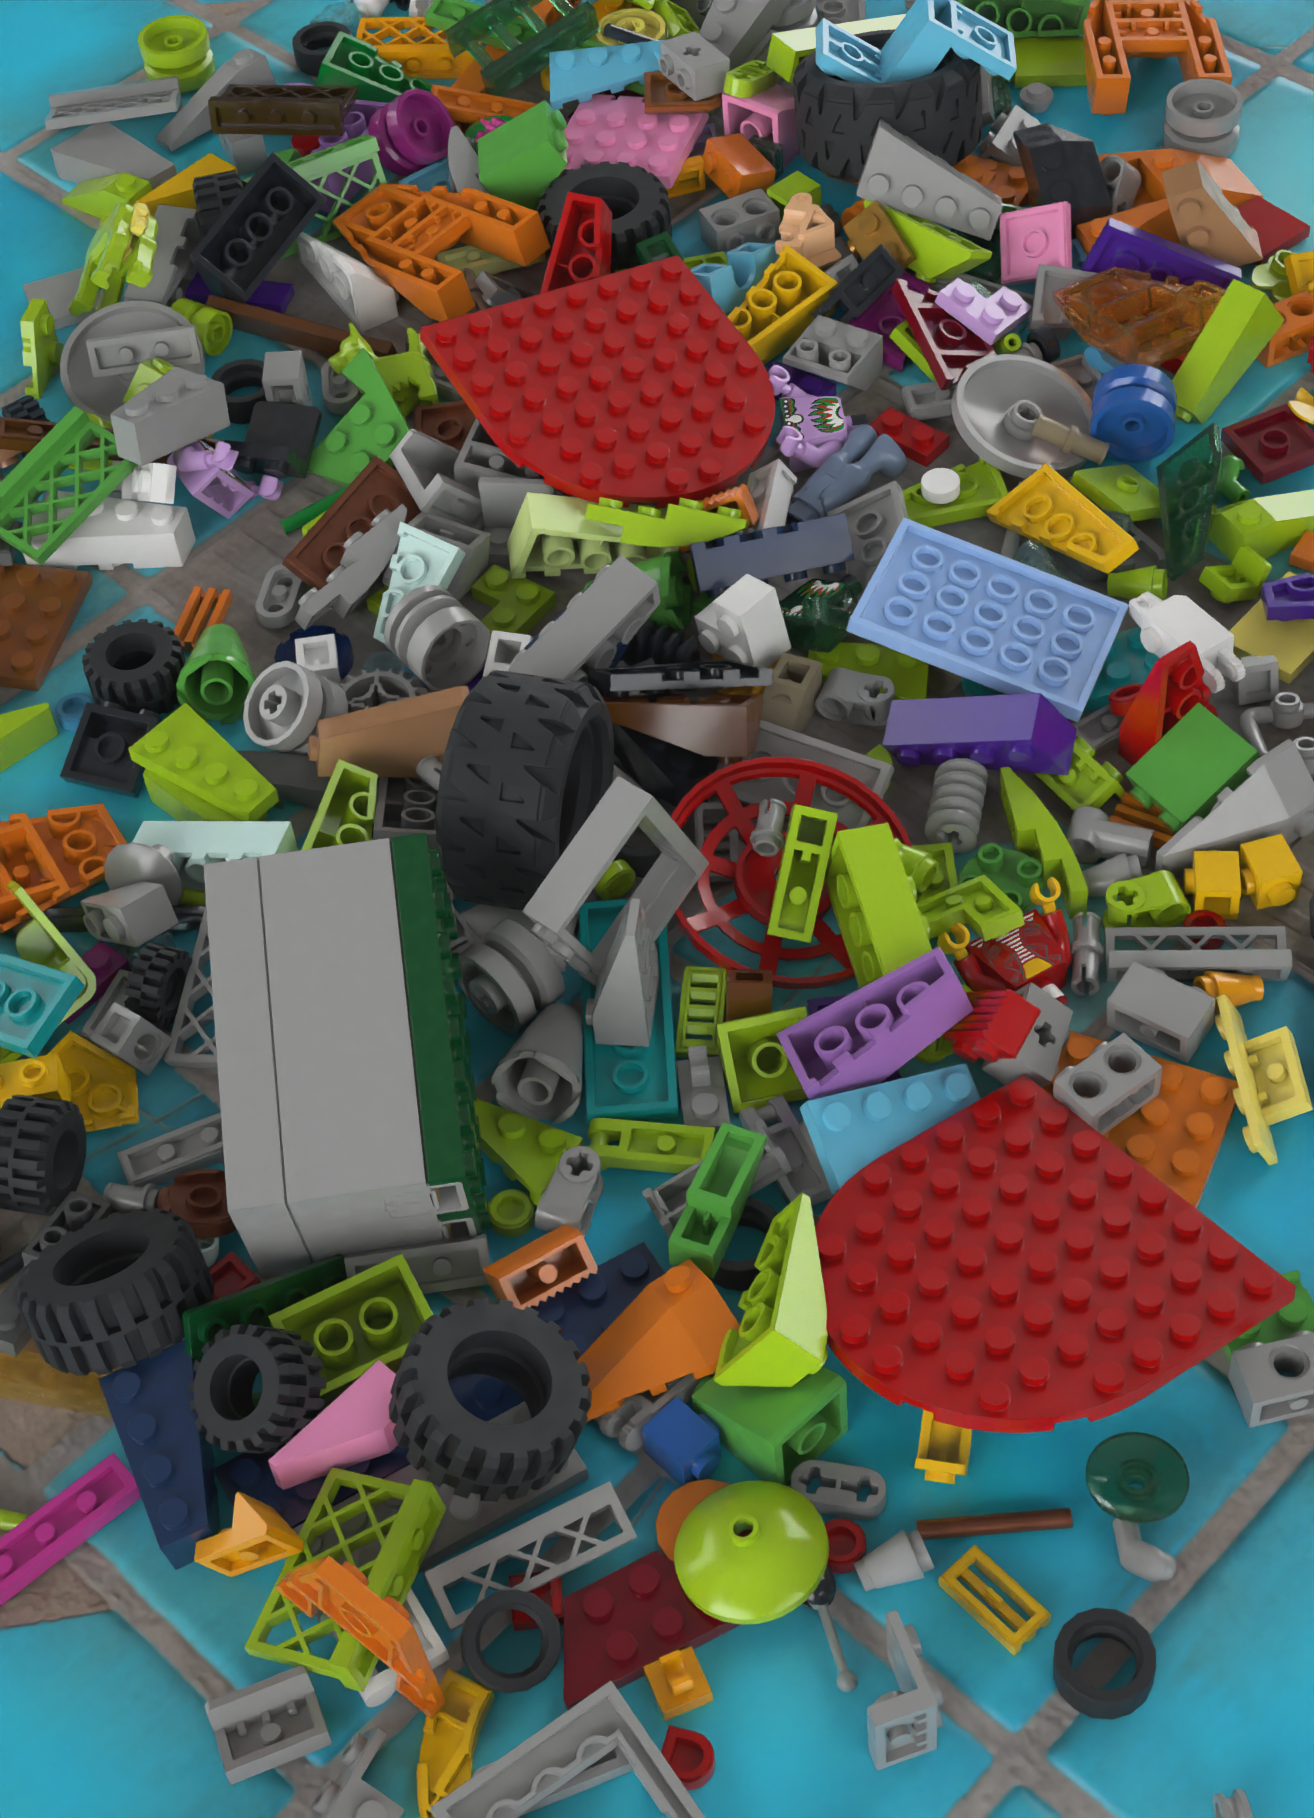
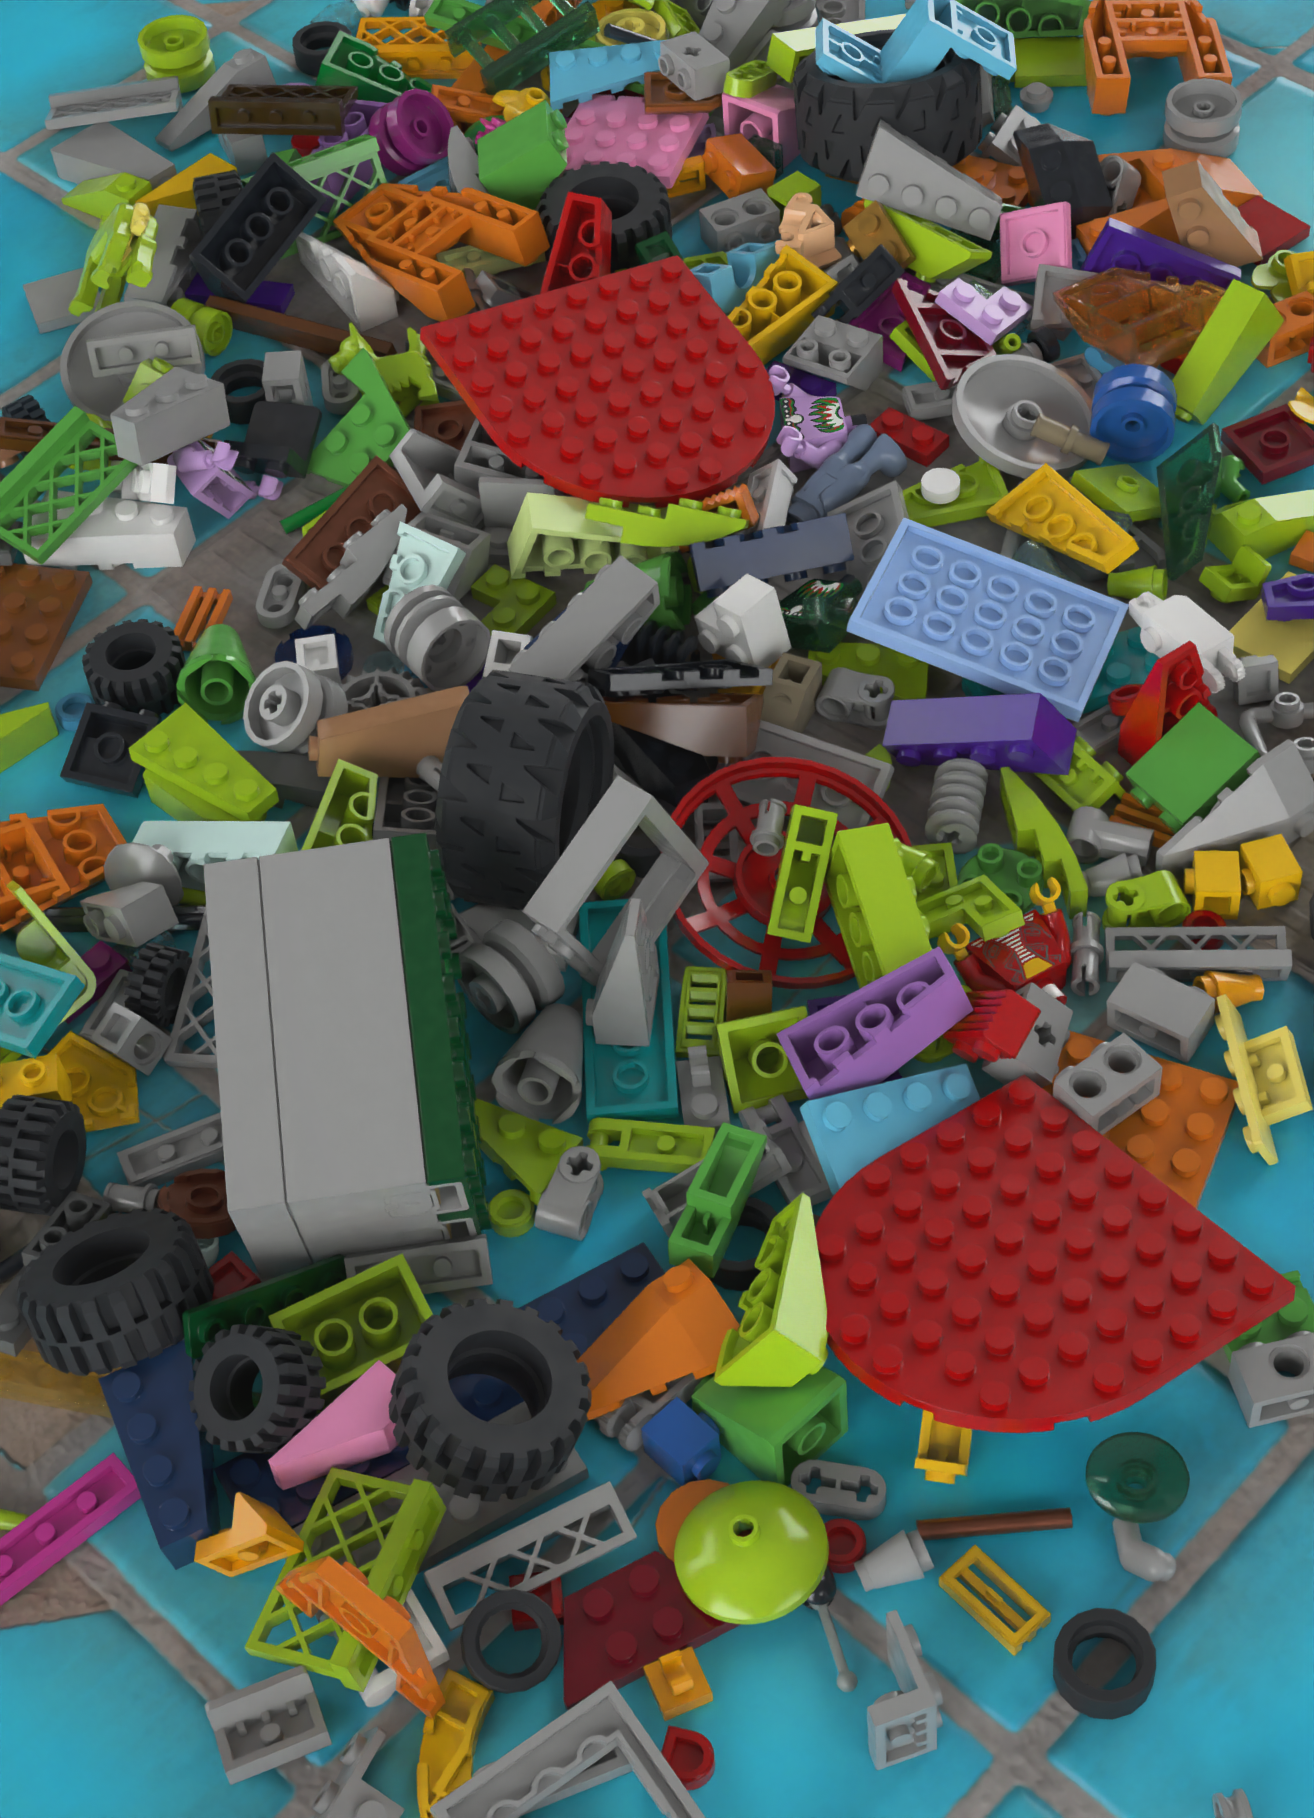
lime wing [20,298,63,399] -> none
orange brick [483,1224,598,1310] -> none
none -> yellow plate [492,87,550,122]

